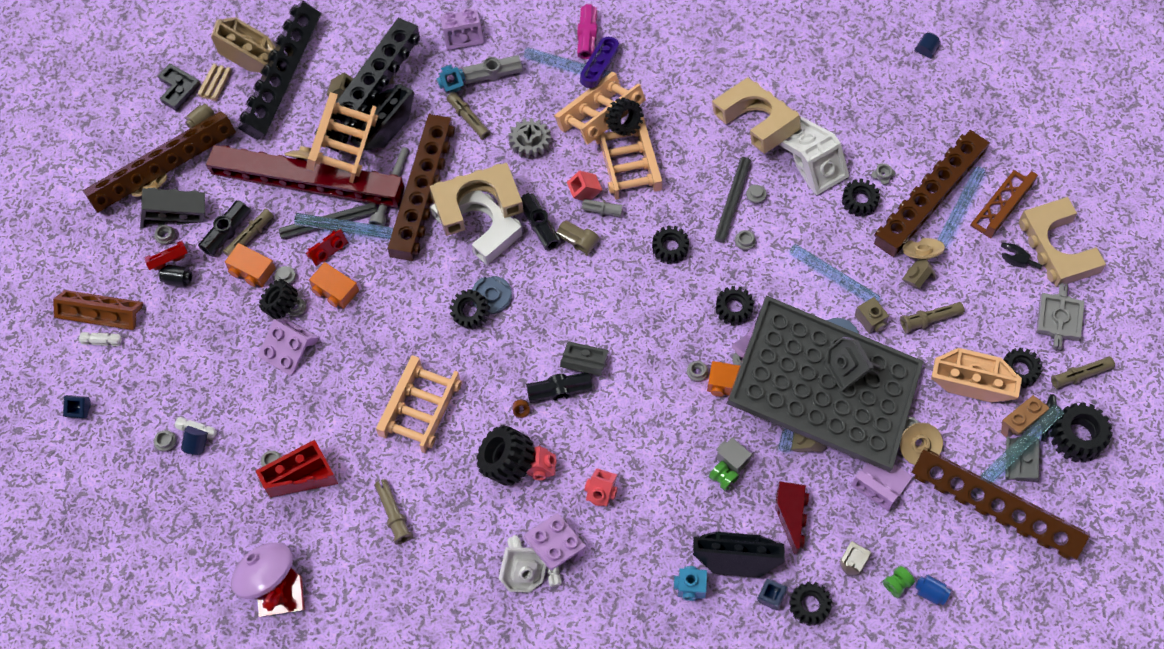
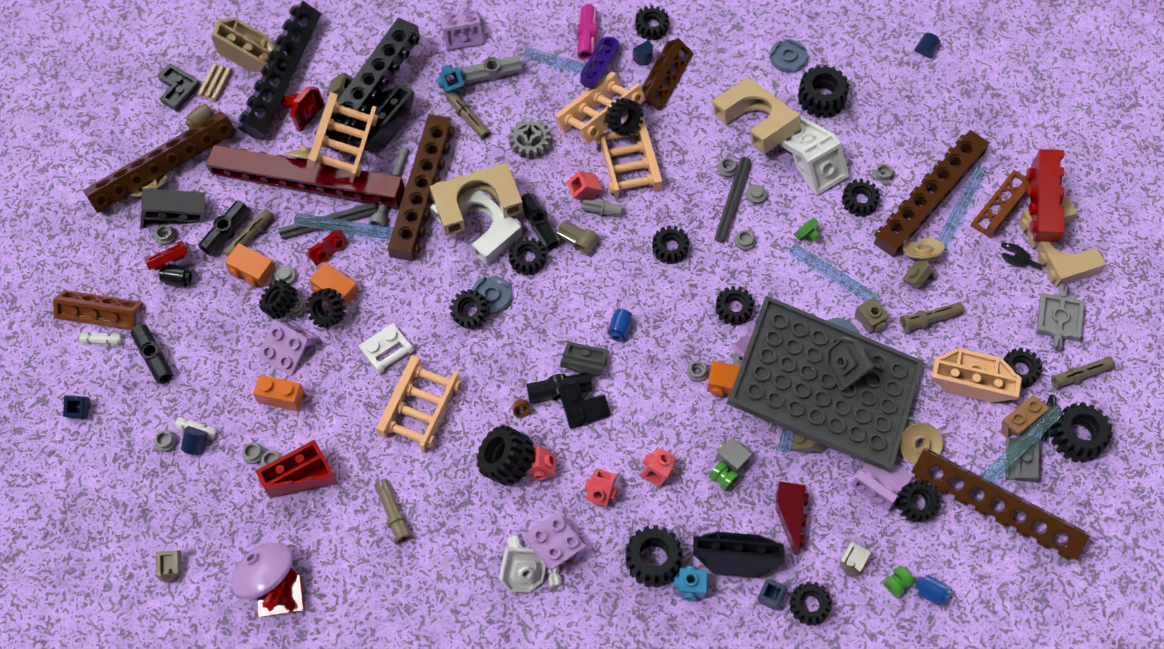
none -> black piece [130,324,174,384]
none -> dark tan plate [155,550,181,583]
none -> light grey plate [242,443,264,464]
none -> orange brick [253,375,305,411]
none -> red piece [281,86,325,132]
none -> black tyre [306,288,347,328]
none -> white plate [358,323,414,375]
none -> black tyre [509,237,546,276]
none -> black plate [557,380,611,428]
none -> blue brick [607,309,633,341]
none -> black tyre [625,525,683,588]
none -> dark blue brick [633,40,653,66]
none -> black tyre [635,5,669,41]
none -> coral brick [640,447,676,487]
none -> reddish brown fence [641,38,693,111]
none -> light grey plate [718,157,738,177]
none -> sand blue tile [770,39,808,73]
none -> bright green tile [793,217,820,243]
none -> black tyre [798,65,849,119]
none -> black tyre [896,480,941,523]
none -> red wedge [1026,149,1064,242]

